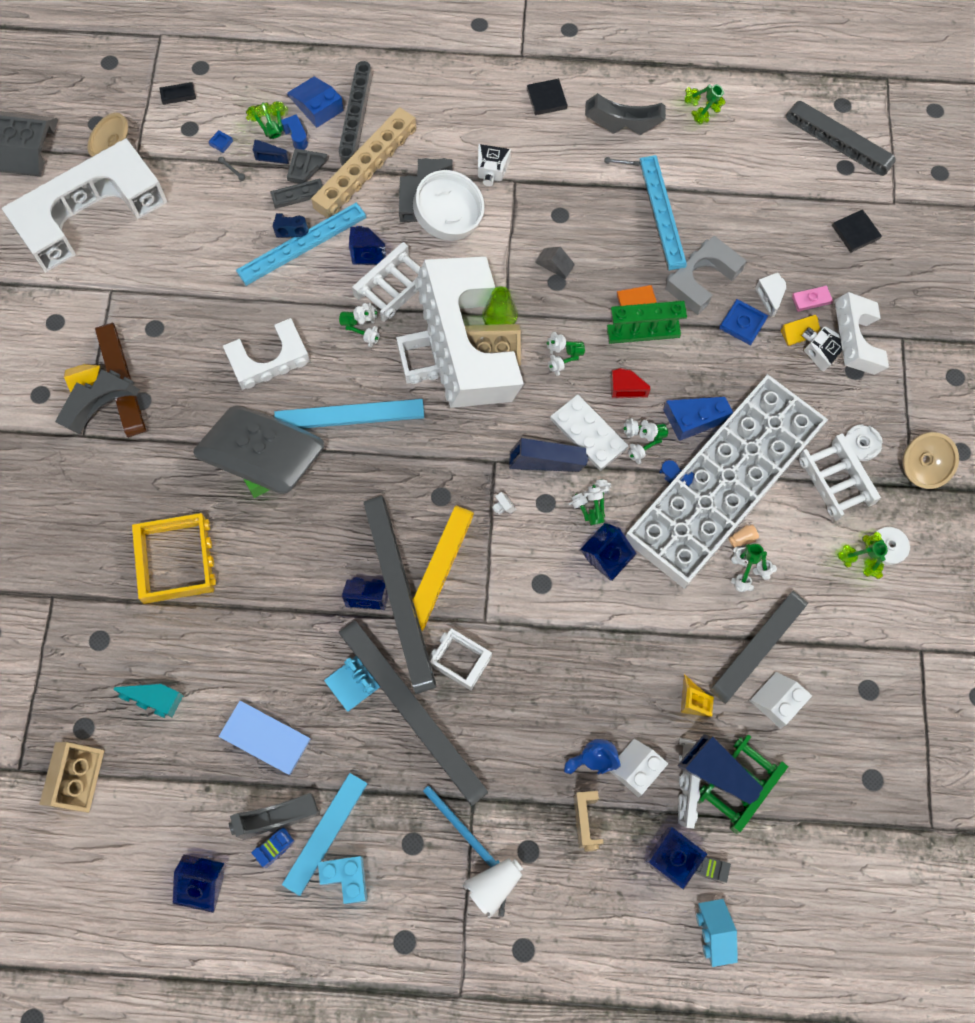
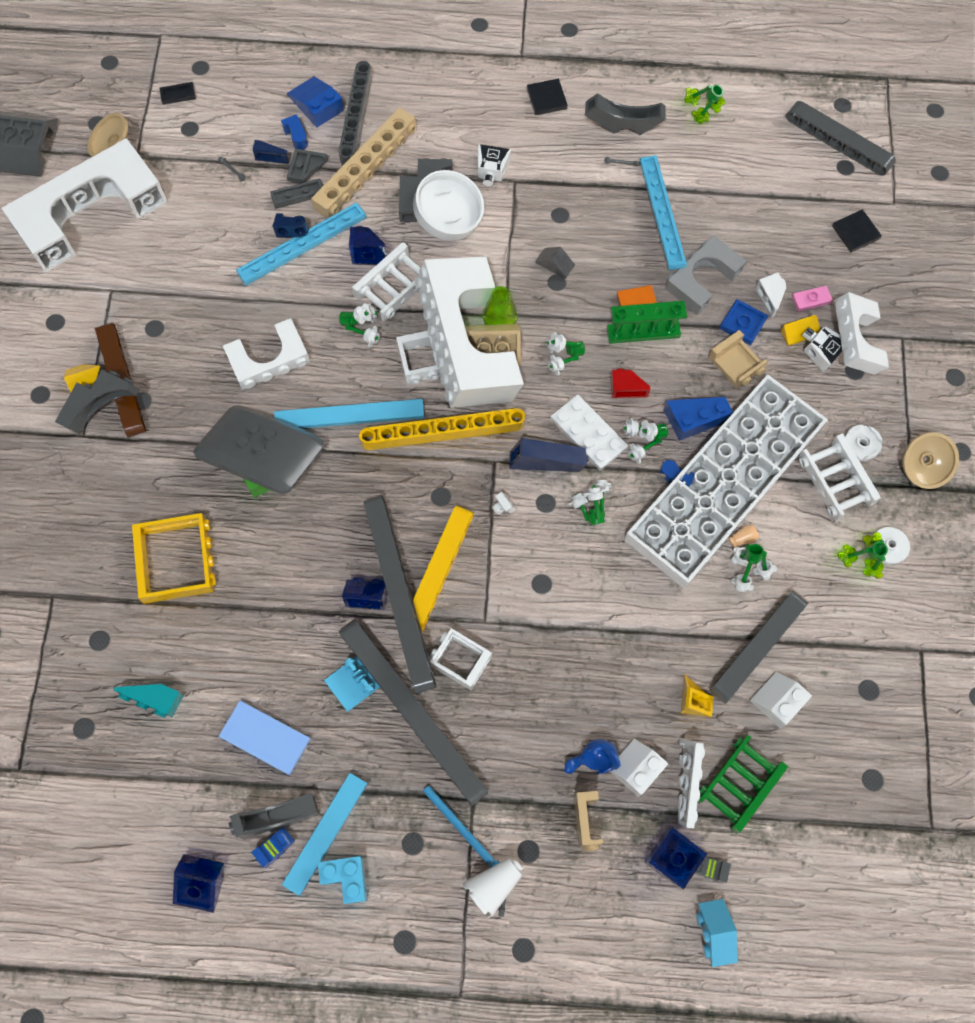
tan slope [39,742,104,813] -> none
blue tile [208,130,233,153] -> none
plant [246,101,288,139] -> none
clear blue slope [580,523,637,581] -> none
dark blue slope [677,734,764,804] -> none
none -> yellow beam [359,408,525,450]
none -> tan panel [708,330,768,389]

